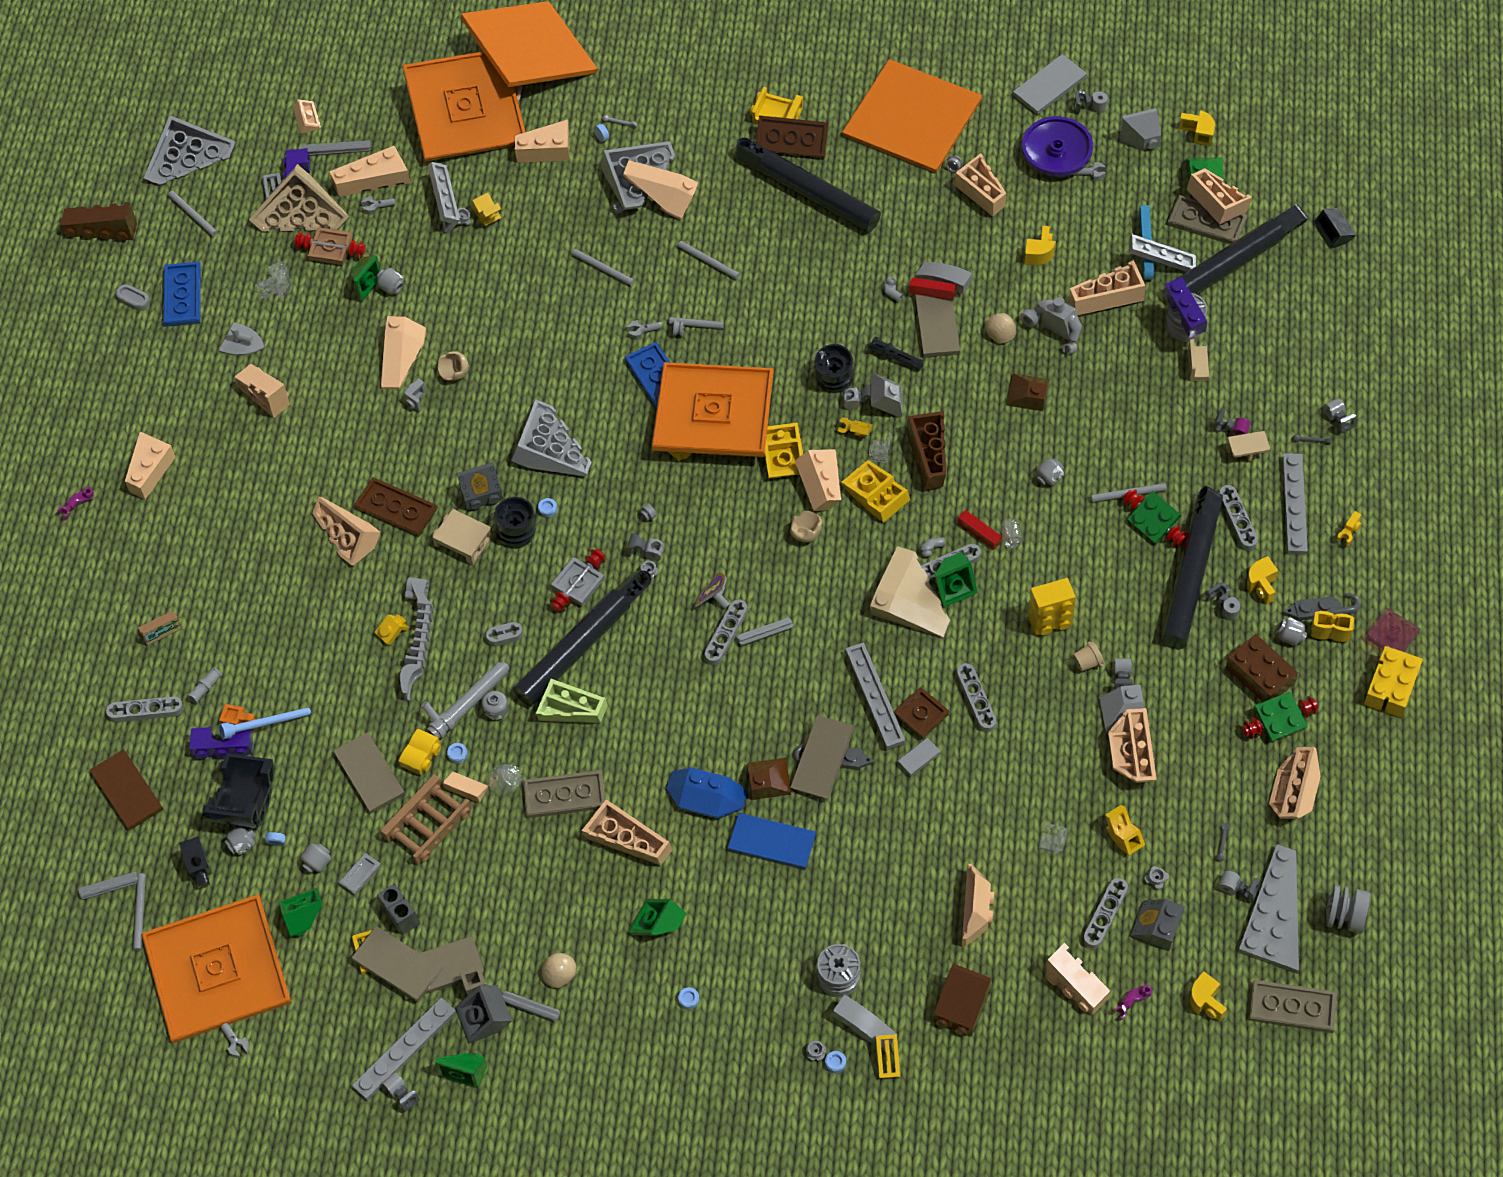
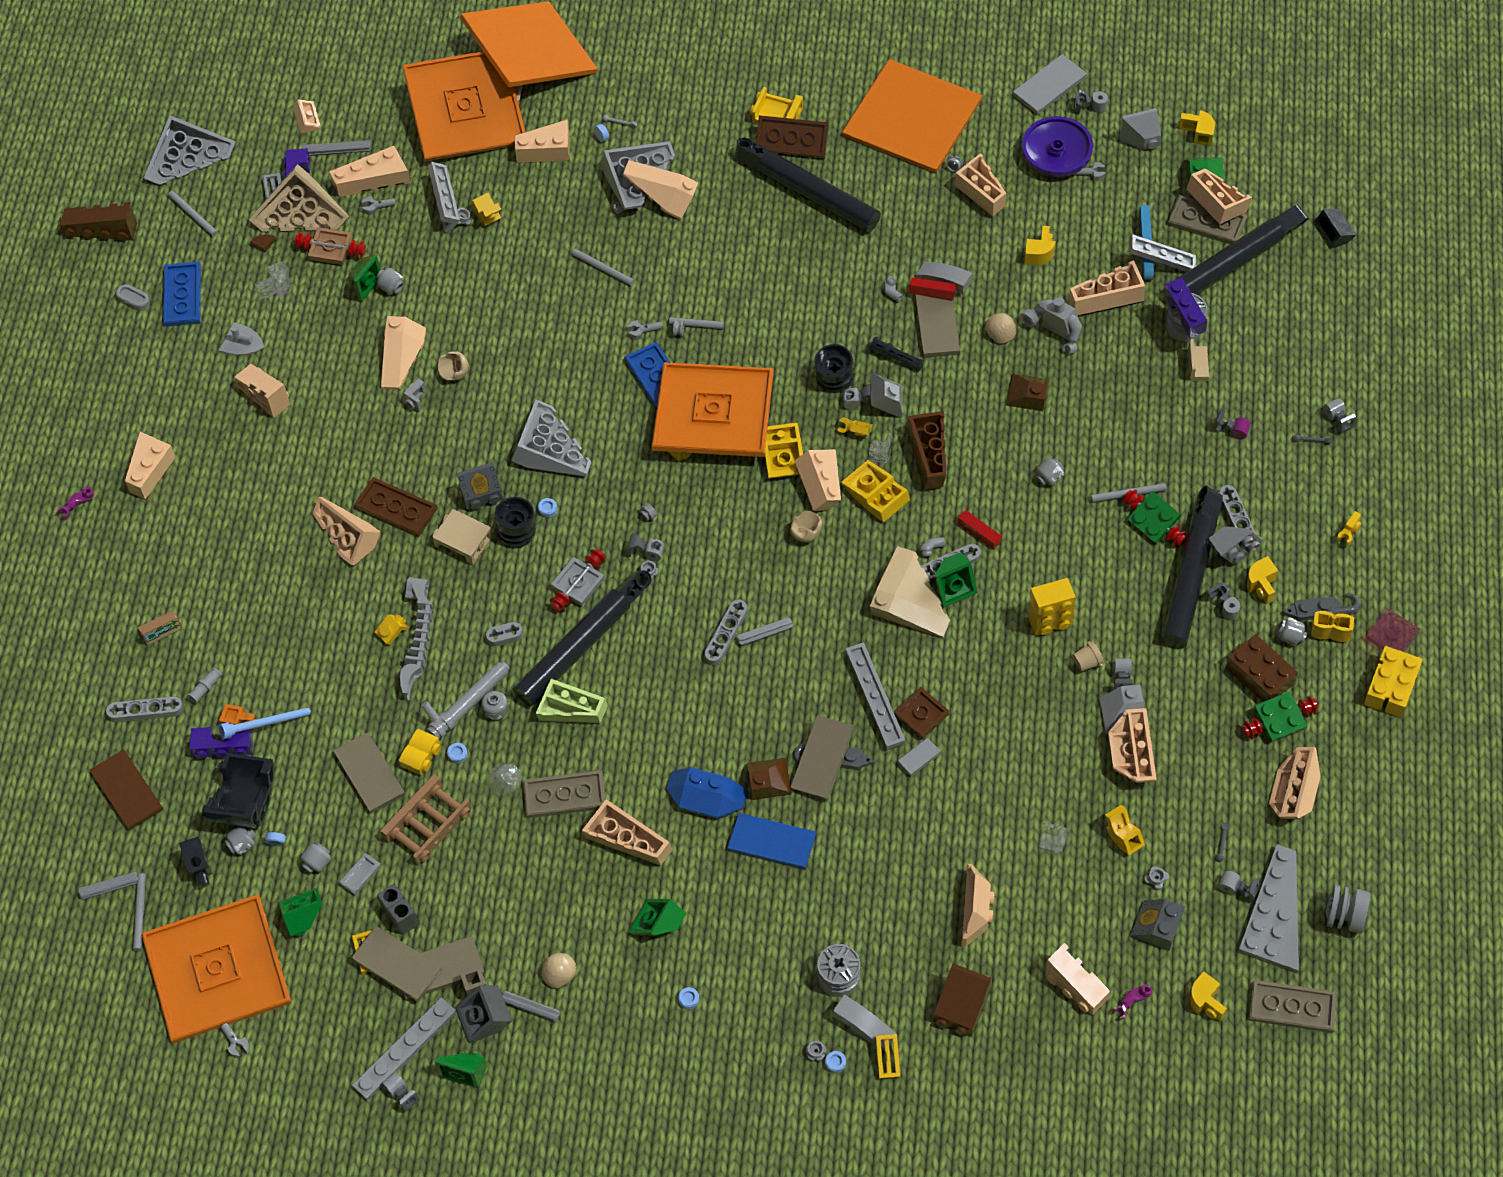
light nougat slope [443,772,488,803] -> none
light grey bar [678,241,740,280] -> none
shield [695,573,729,609] -> none
light grey beam [957,663,996,732] -> none
clear brick [1001,519,1023,548] -> none
light grey beam [1083,878,1128,949] -> none
tan panel [1226,431,1270,461] -> none
light grey plate [1282,453,1308,555] -> none
none -> reddish brown tile [250,234,276,252]
none -> light grey slope [1209,526,1264,564]

